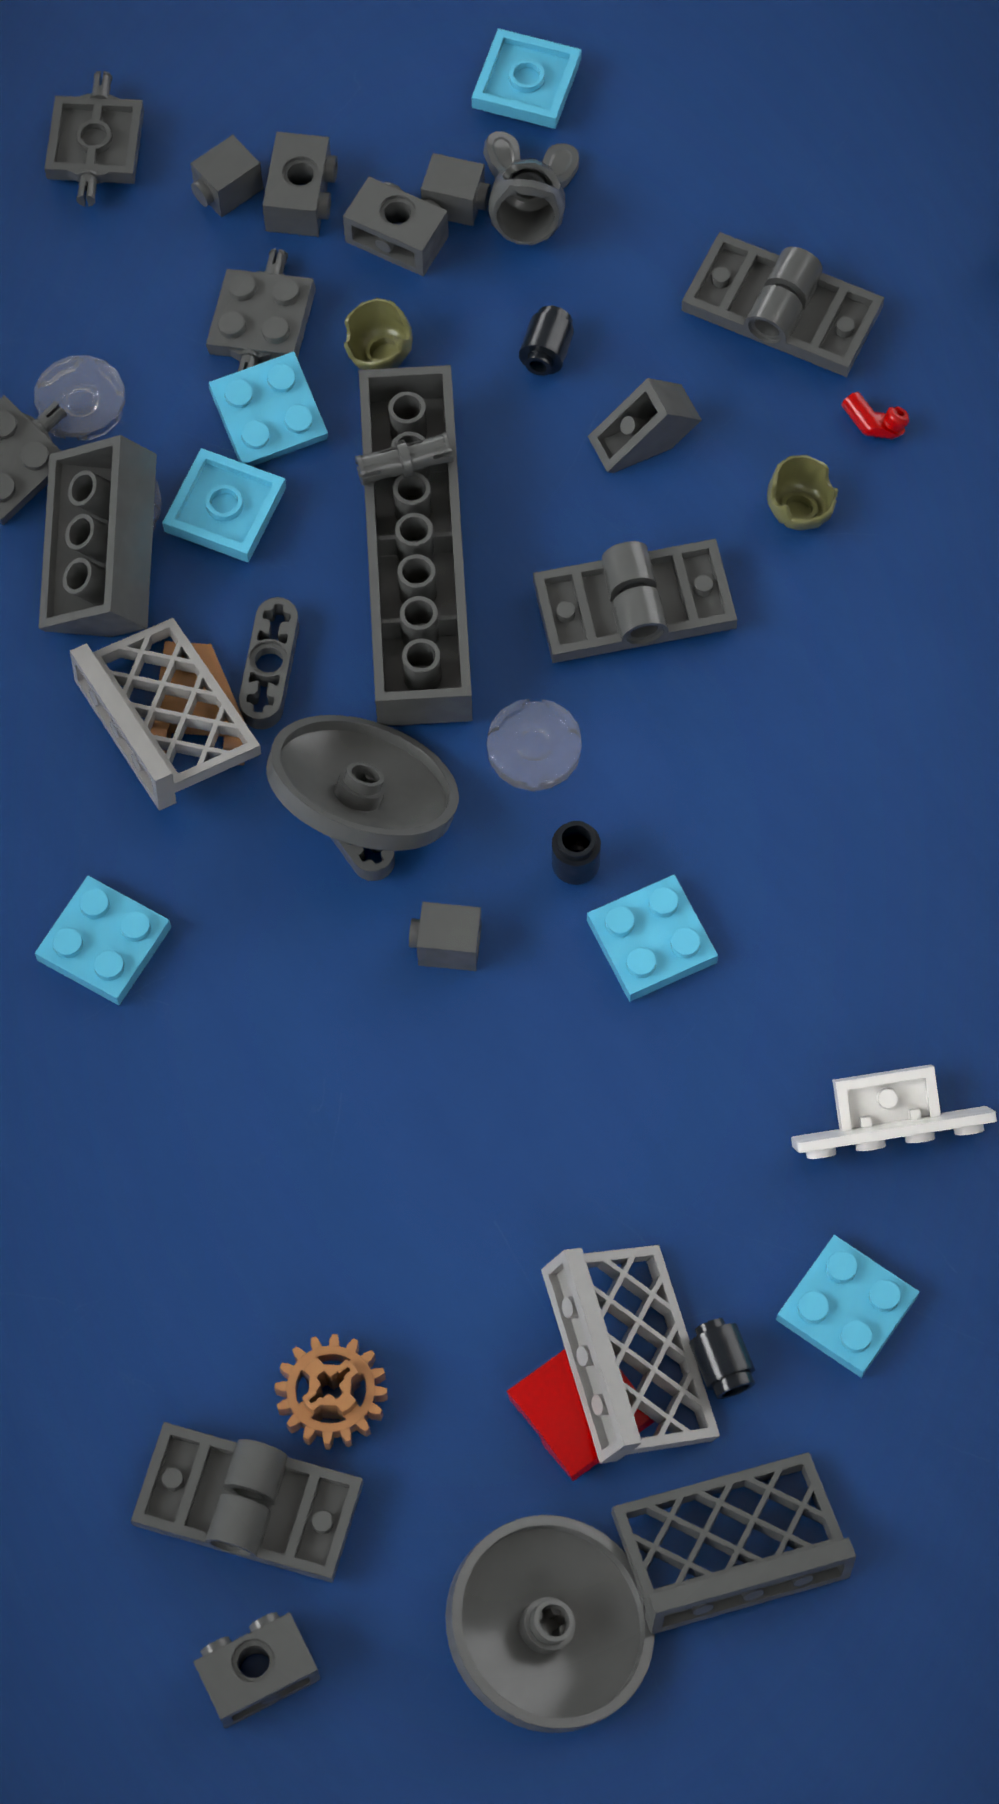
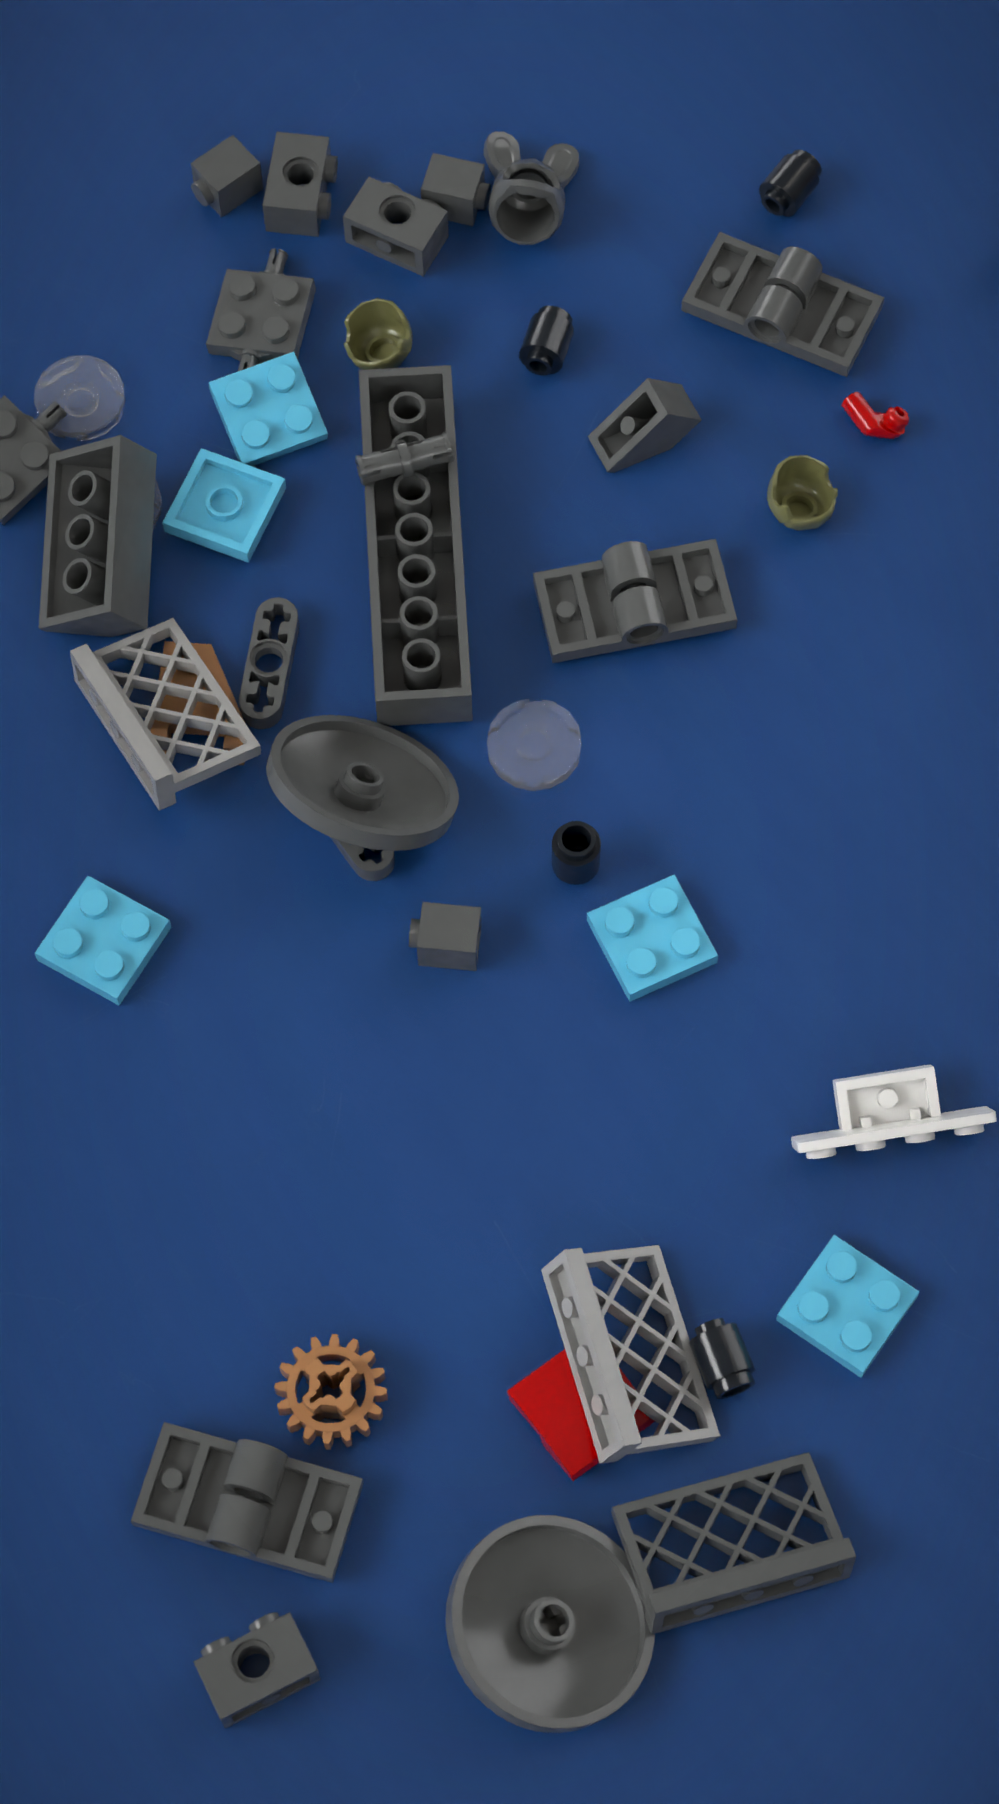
dark grey plate [45,71,144,207] -> none
medium azure plate [472,28,581,129] -> none
none -> black brick [759,150,822,216]

